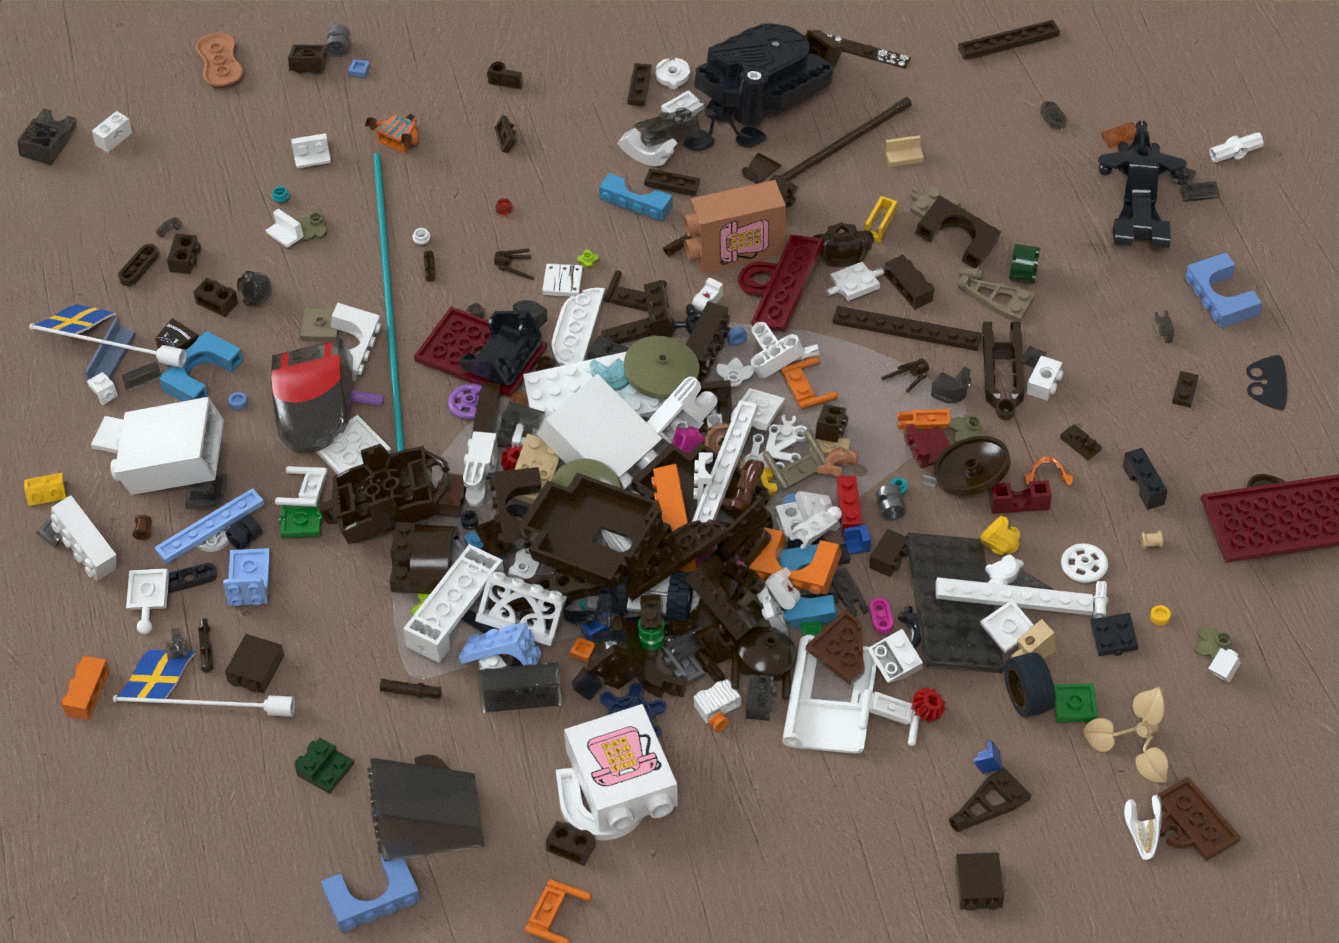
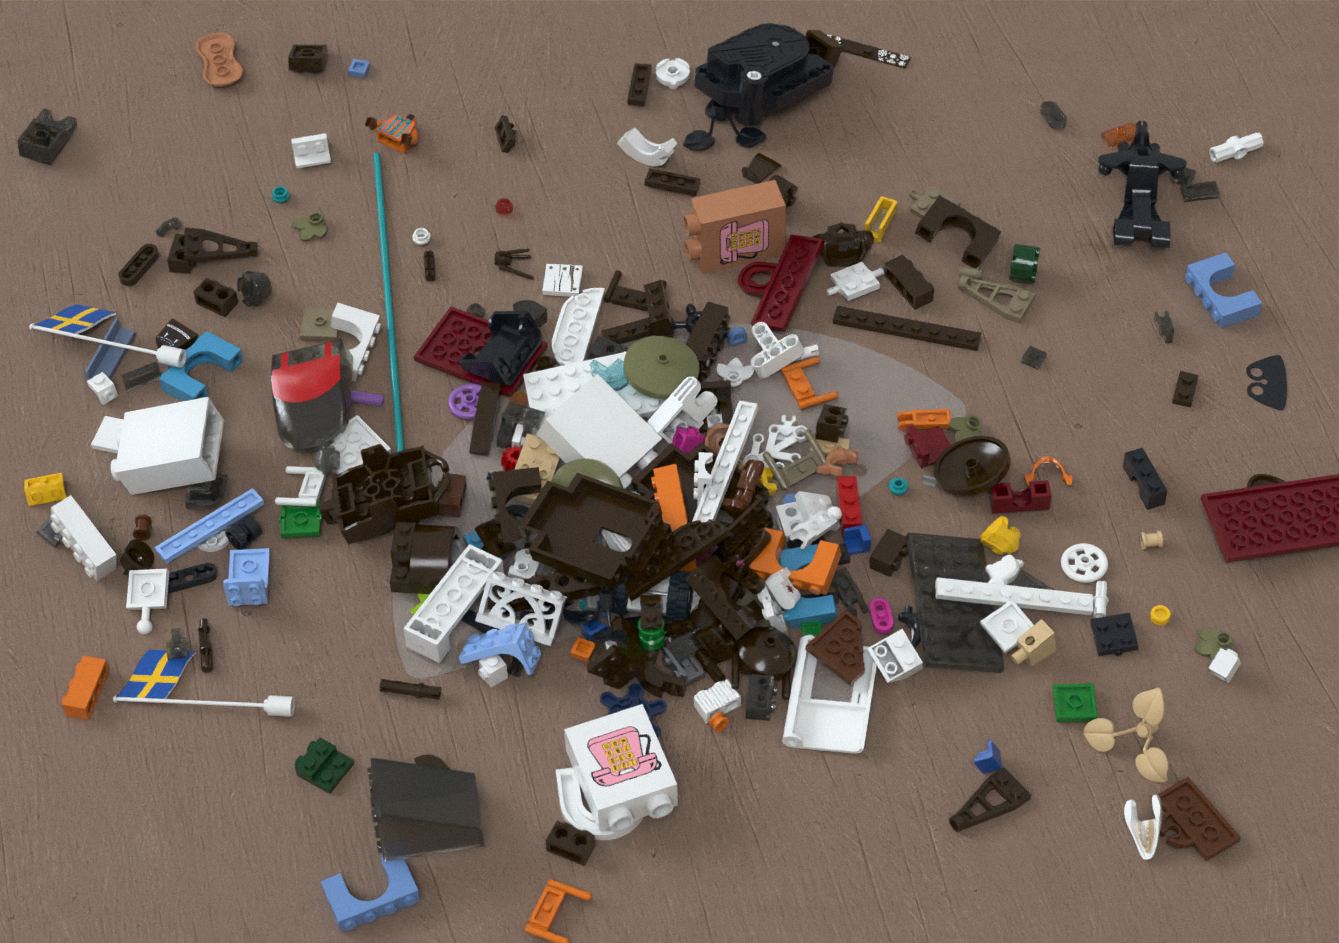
white brick [92,111,132,153] -> none
dark brown brick [225,634,284,693] -> none
medium blue tile [228,392,248,411] -> none
white panel [266,209,304,248] -> none
flat silver wheel [326,24,350,57] -> none
black bush [461,510,479,530] -> none
white brick [463,431,499,507] -> none
clear smoke brick [478,662,563,713] -> none
dark brown plate [487,61,523,89] -> none
black panel [572,667,602,701] -> none
lime plate [577,250,599,268] -> none
dark azure arch [599,173,673,222] -> none
clear smoke brick [632,107,701,146] -> none
white plate [661,90,704,124] -> none
dark brown piece [663,97,912,256] -> none
white leg [692,277,723,311] -> none
white plate [730,388,785,430] -> none
white plate [859,689,920,746] -> none
flat silver wheel [876,484,906,521] -> none
dark brown plant [881,358,929,392] -> none
tan panel [885,135,924,167] -> none
red gear [910,687,946,723] -> none
clear smoke brick [931,367,971,403] -> none
dark brown brick [955,852,1004,911] -> none
dark brown plate [958,20,1060,60] -> none
dark brown piece [982,321,1025,420] -> none
black wheel [1004,652,1055,717] -> none
white brick [1027,356,1064,401] -> none
dark brown plate [1060,424,1102,460] -> none
none -> dark brown piece [120,539,154,575]
none -> dark brown plate [184,227,258,262]
none -> clear smoke head [315,446,340,475]

